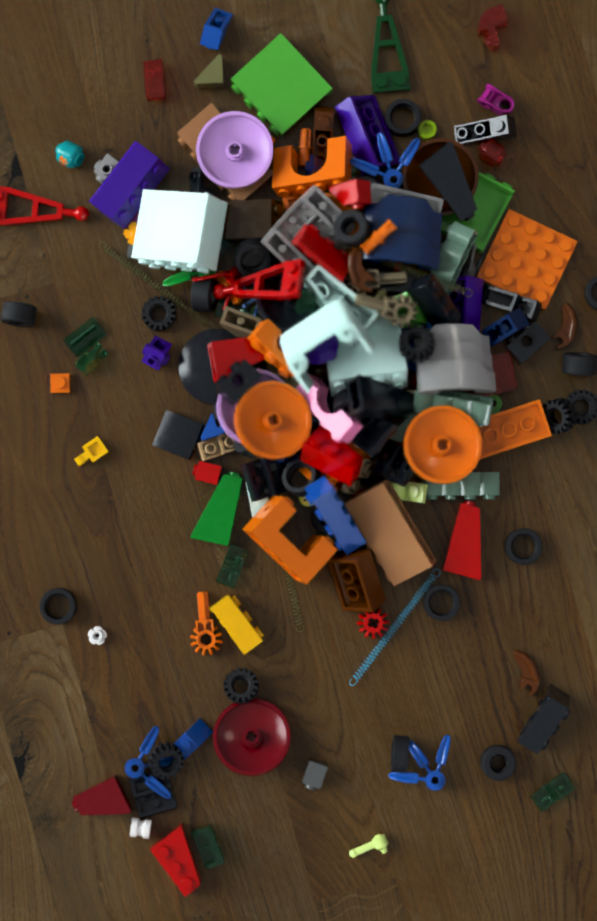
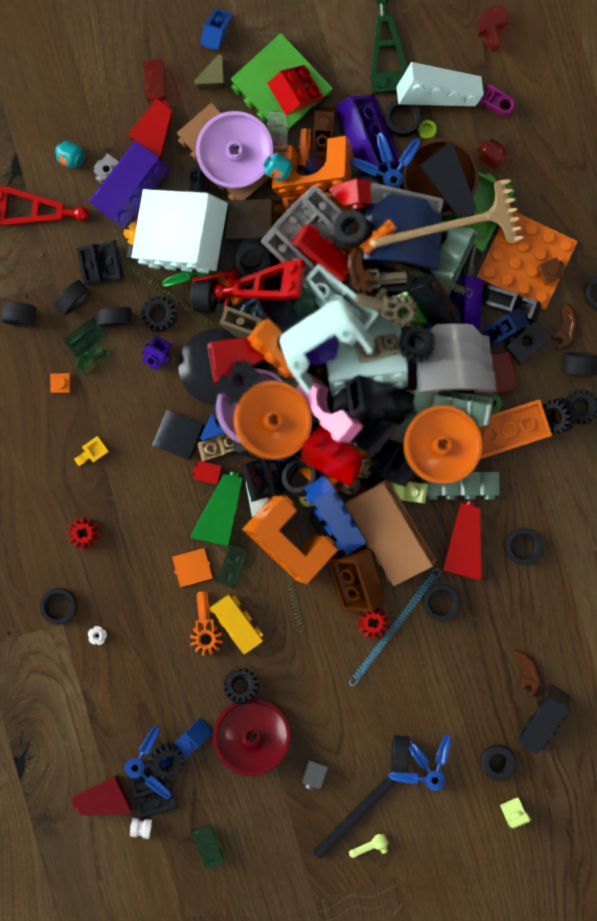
red wedge [150,823,202,897] -> none
black slope [454,115,517,145] -> none
clear green slope [530,772,575,812] -> none
none -> black tyre [54,280,90,316]
none -> red gear [67,517,100,550]
none -> black slope [76,240,124,285]
none -> black tyre [96,307,133,328]
none -> red slope [128,99,173,160]
none -> orange piece [172,548,213,587]
none -> teal head [263,153,293,182]
none -> red slope [267,65,323,116]
none -> clear slope [267,110,288,152]
none -> black axle [313,776,398,859]
none -> dark tan slope [355,333,400,363]
none -> tan piece [371,179,524,247]
none -> light aqua wedge [397,62,484,106]
none -> yellowish green plate [500,797,530,828]
none -> reddish brown brick [536,257,566,285]

